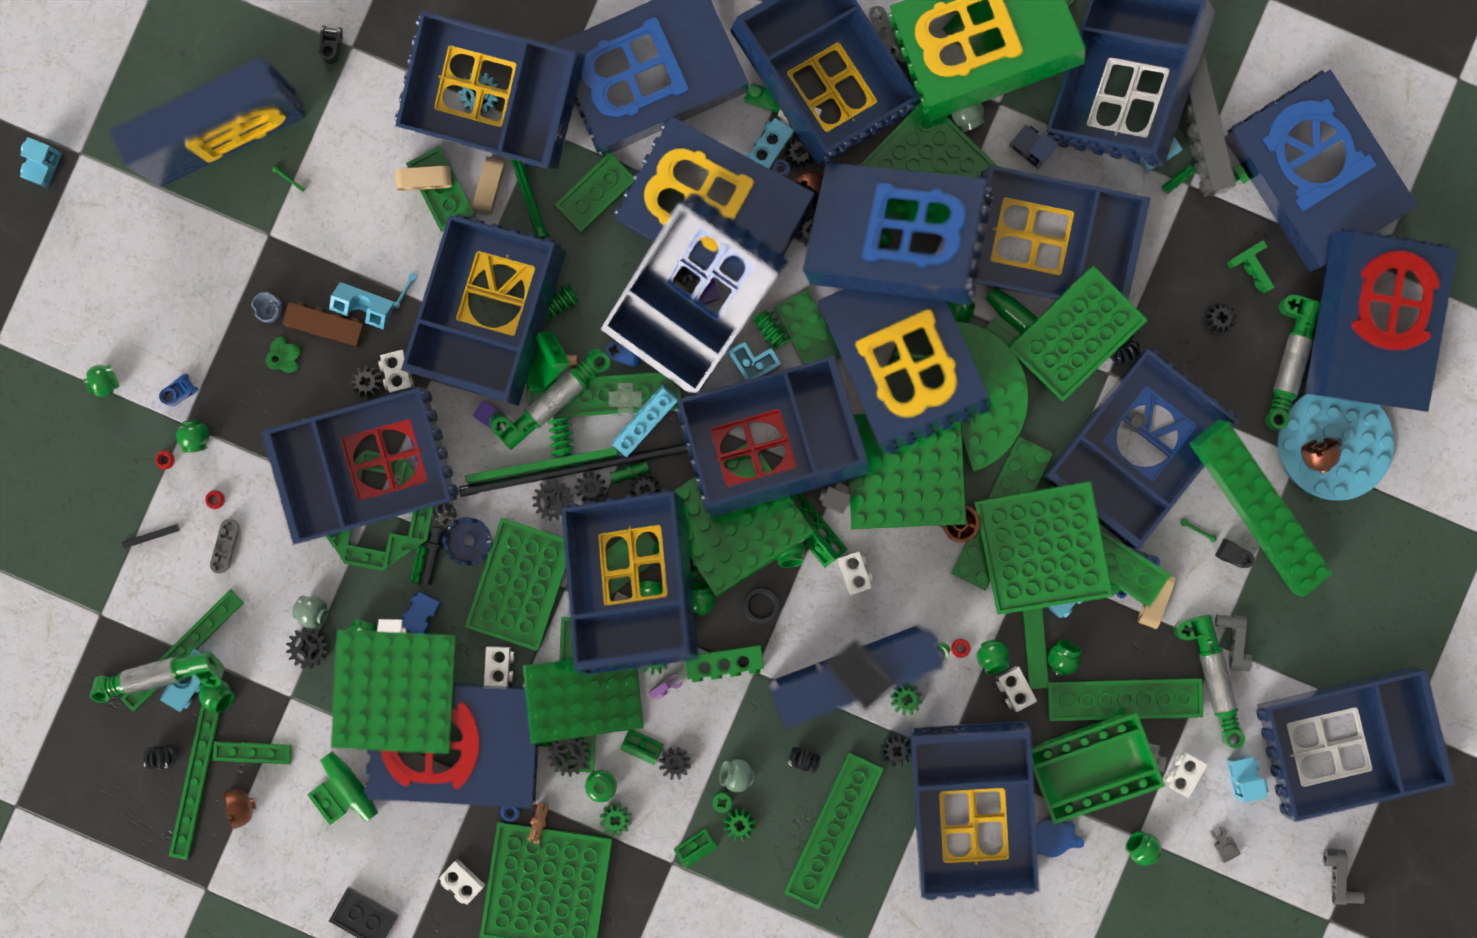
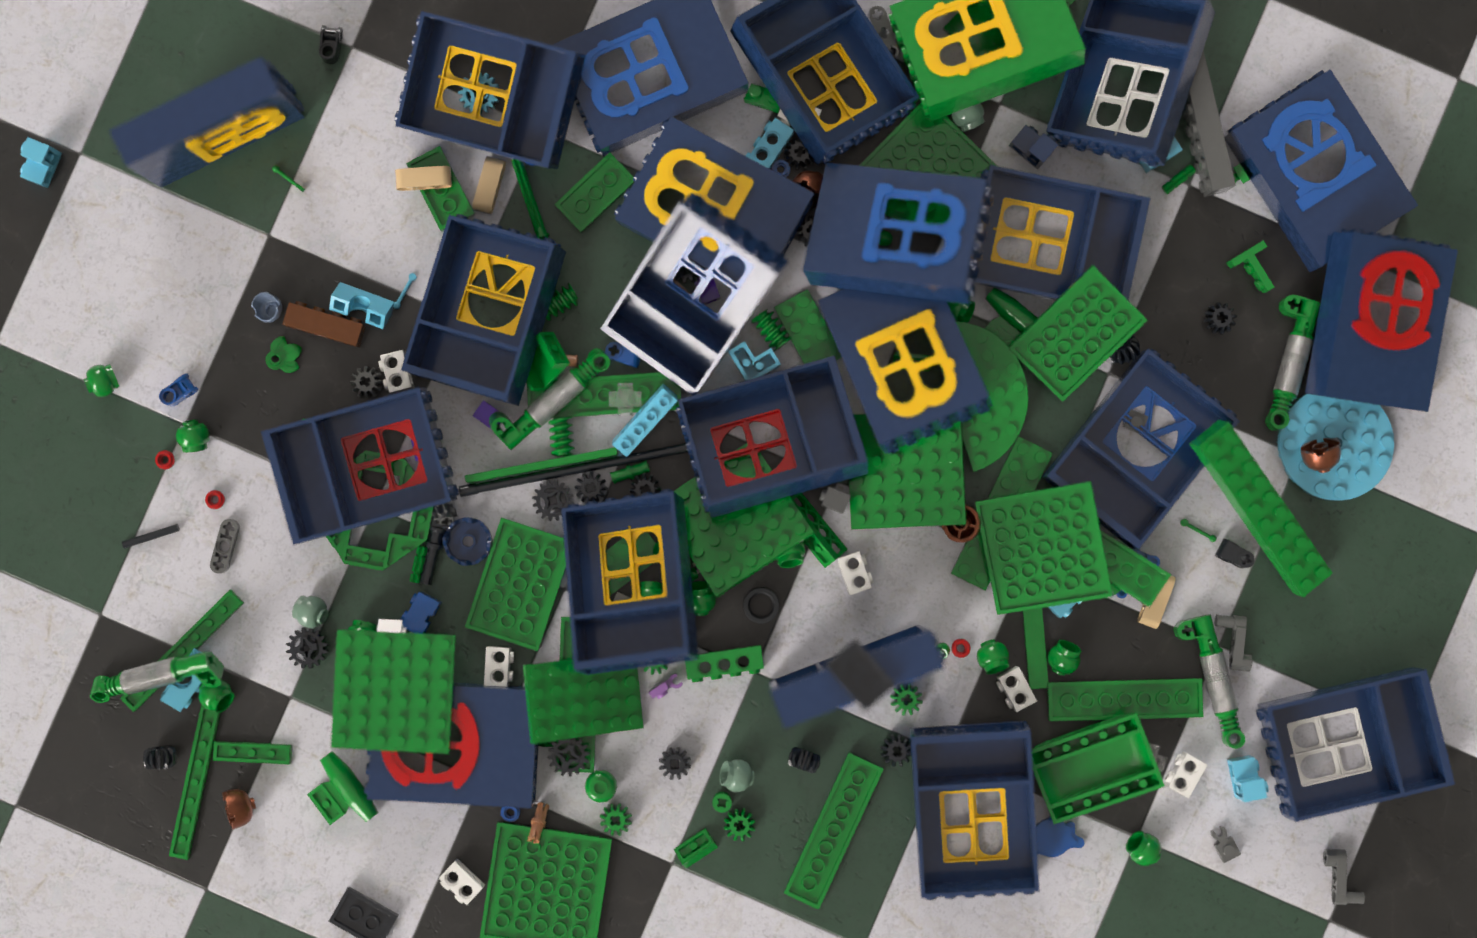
green slope [620,730,664,765] -> none

